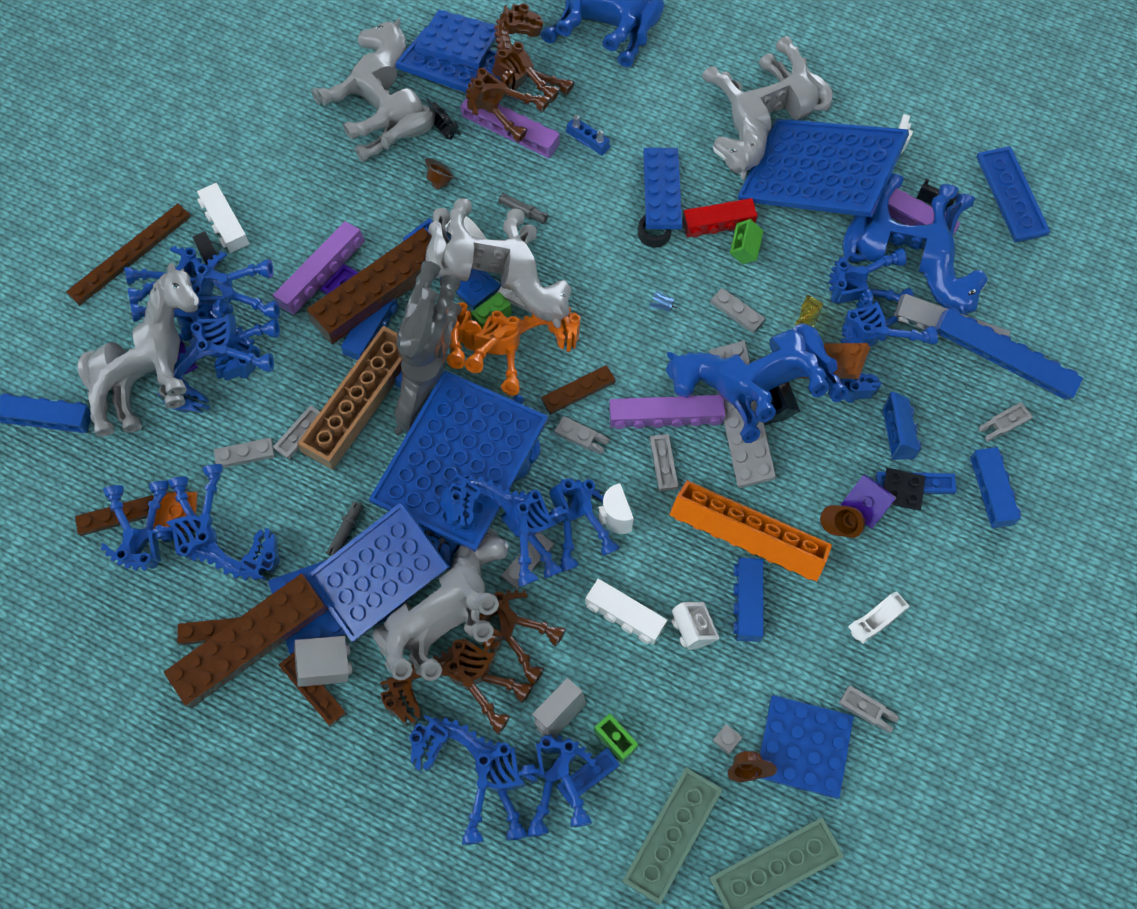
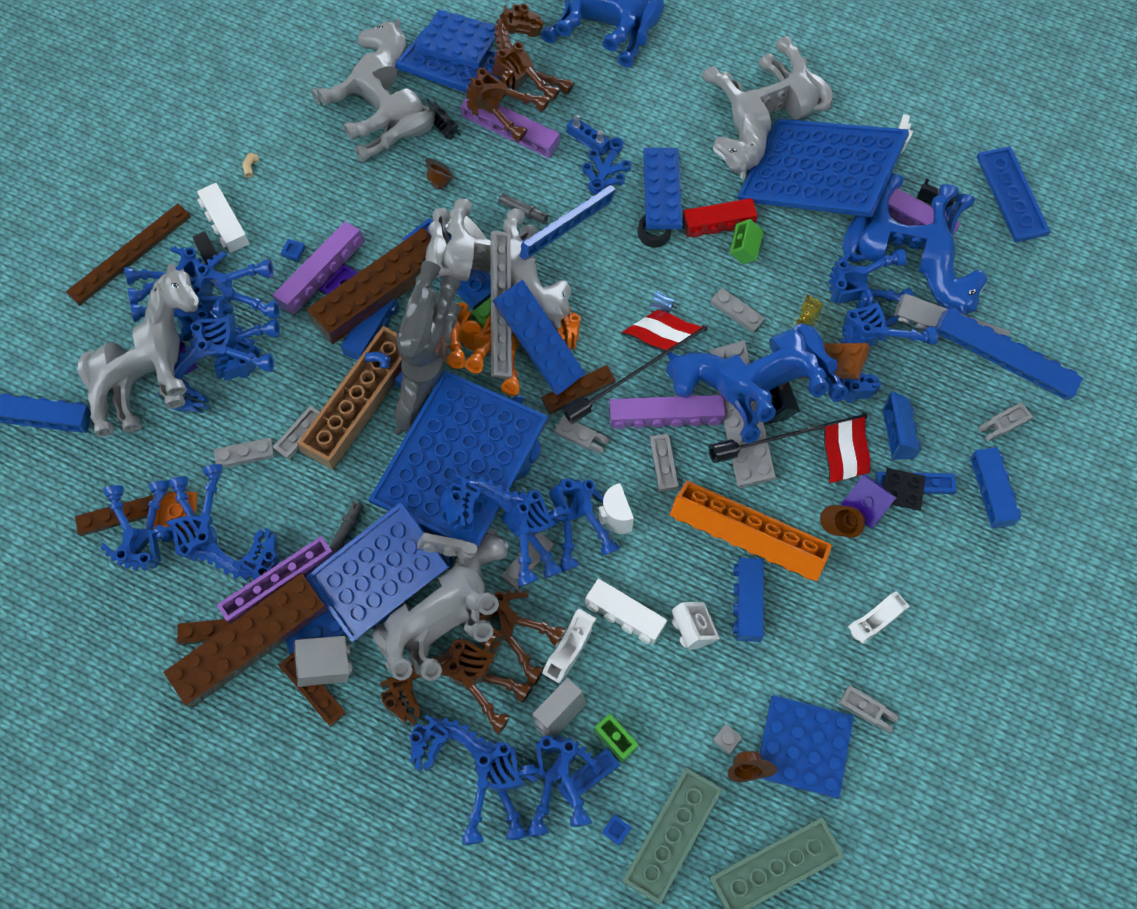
none -> medium lavender brick [217,536,334,624]
none -> tan arm [242,153,259,178]
none -> blue plate [281,239,306,262]
none -> blue arm [365,352,391,368]
none -> light grey hinge [417,533,478,561]
none -> light grey plate [490,230,512,379]
none -> blue plate [492,279,585,395]
none -> blue plate [520,185,616,260]
none -> white arch [542,609,596,684]
none -> flag [562,310,708,424]
none -> blue plant [582,137,631,194]
none -> blue plate [602,815,632,846]
none -> flag [709,412,870,484]

